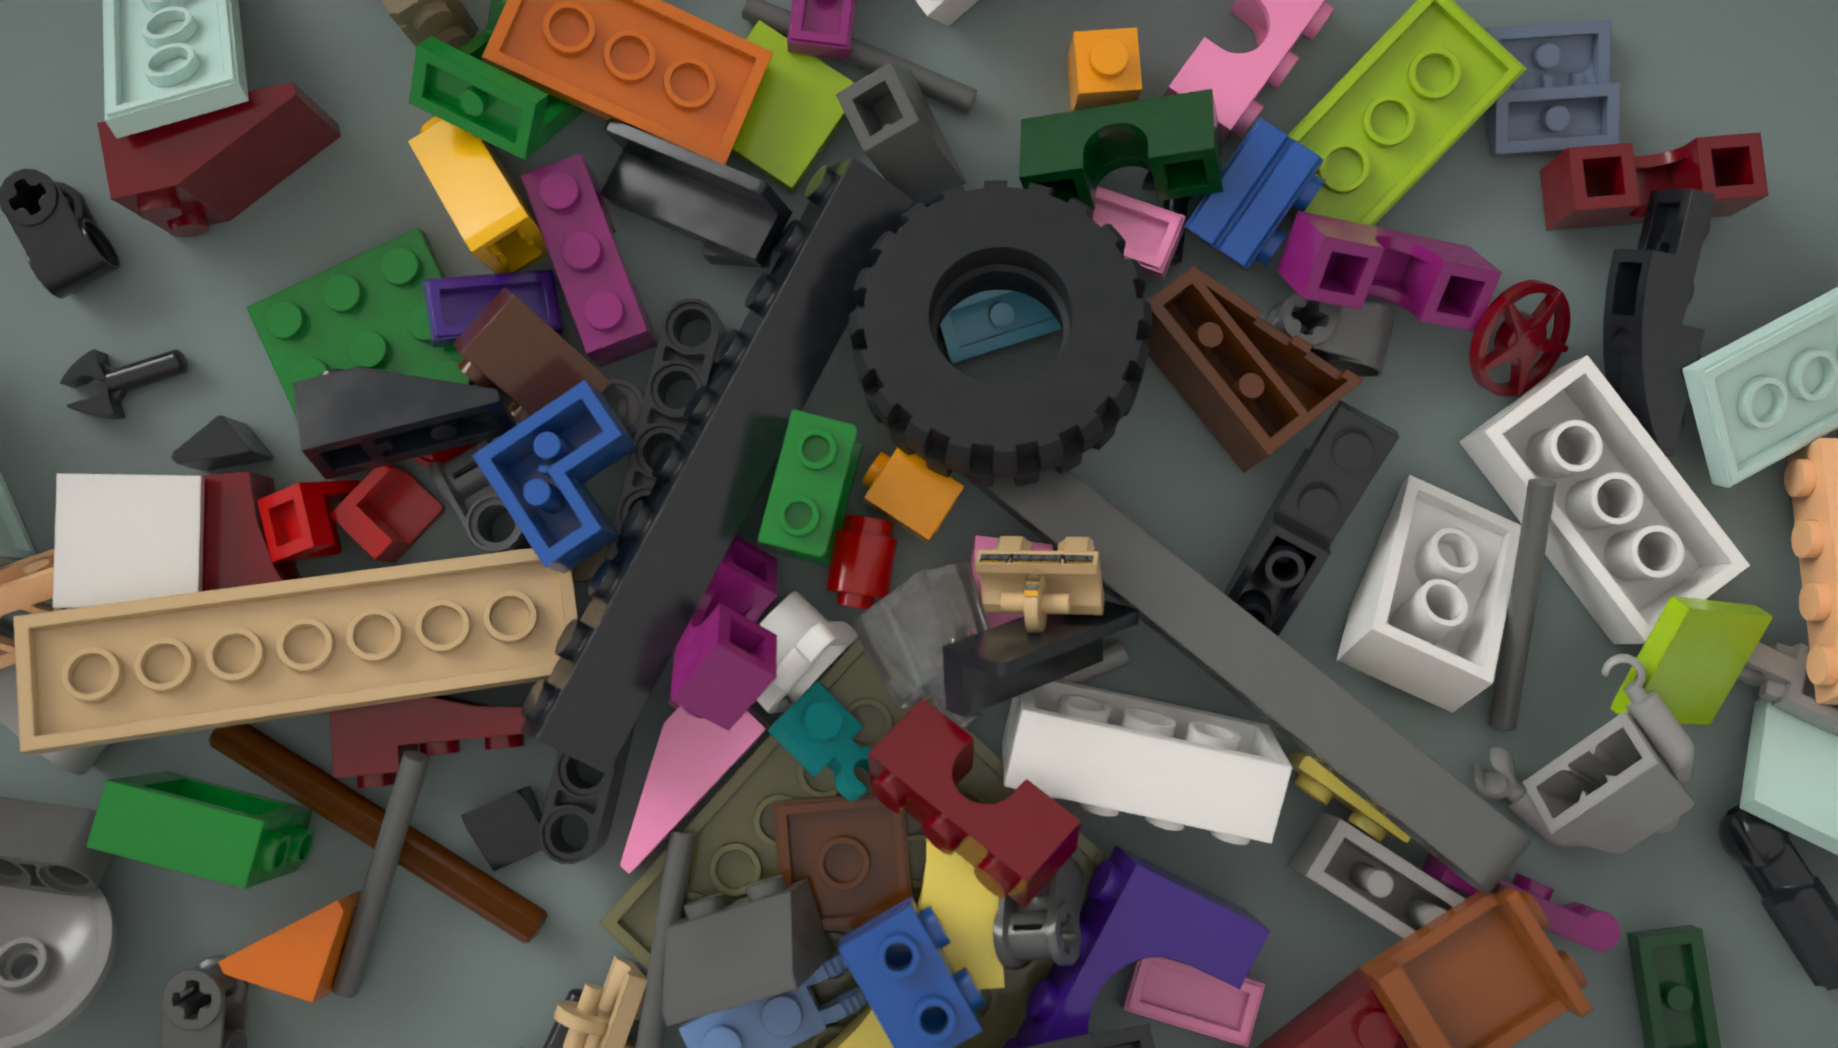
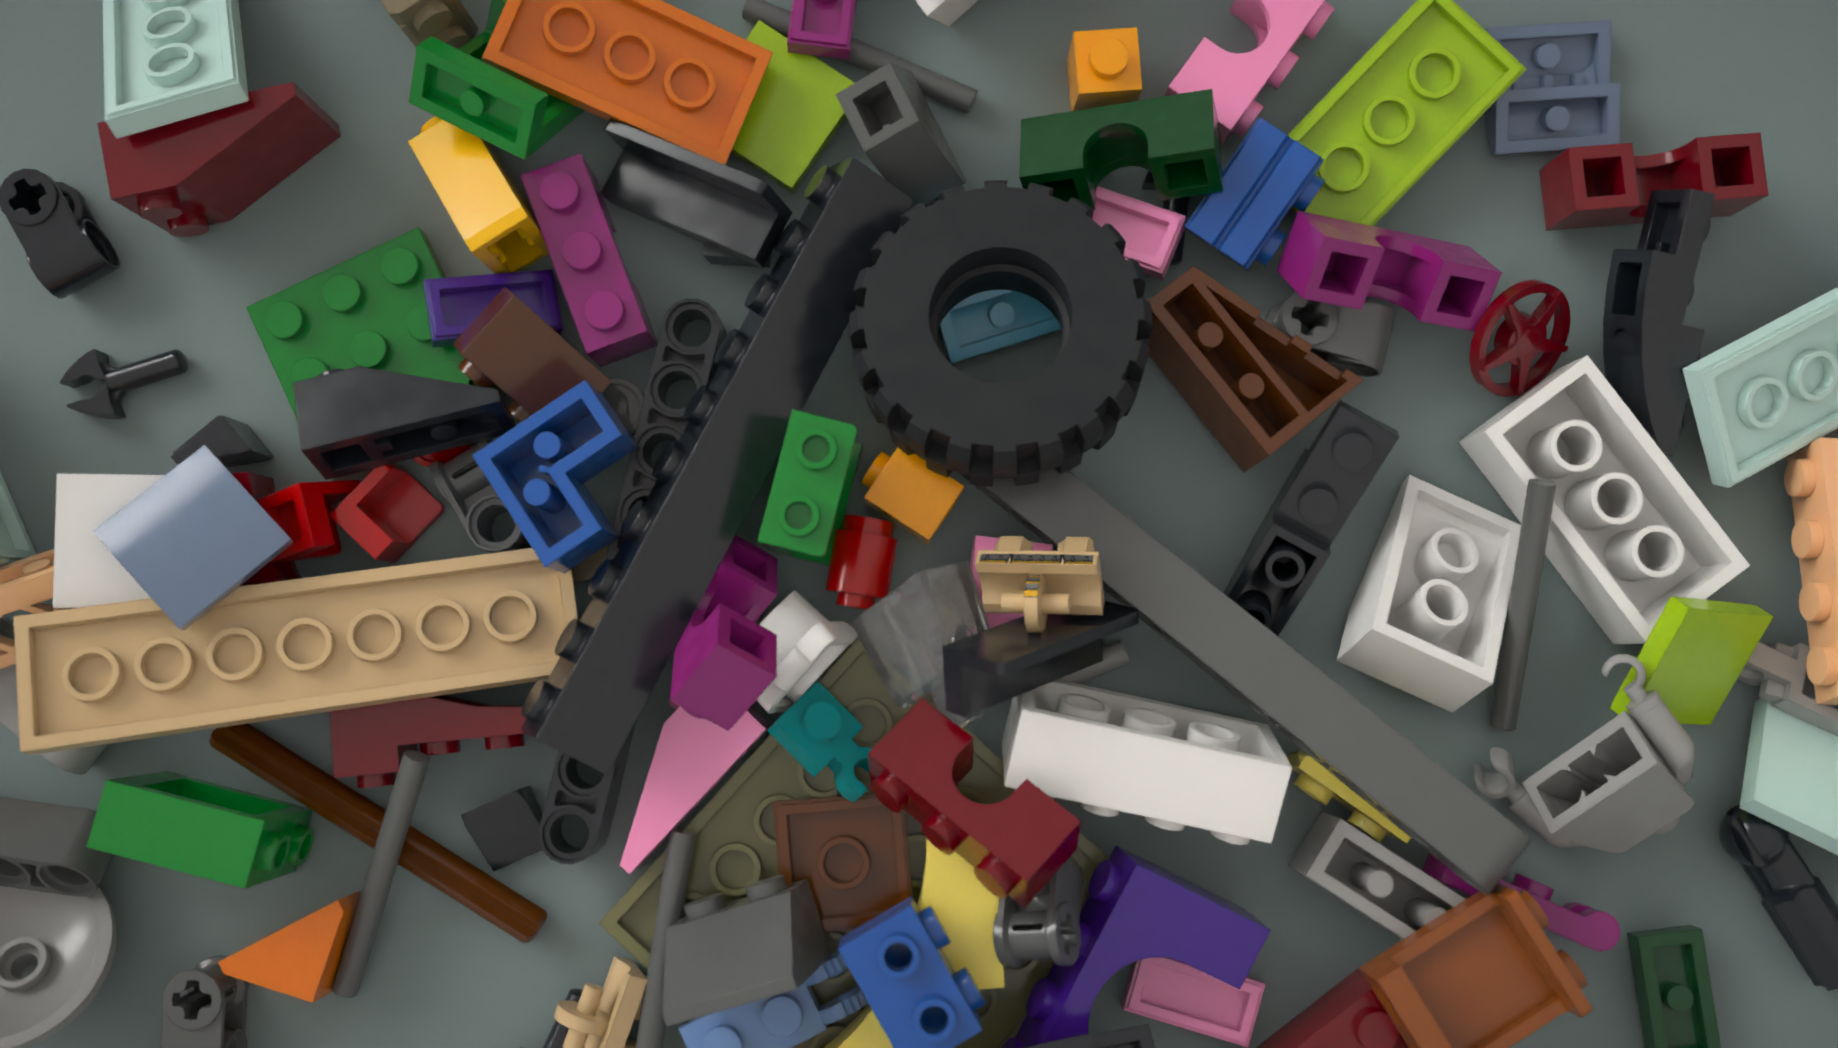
none -> sand blue slope [93,445,294,631]

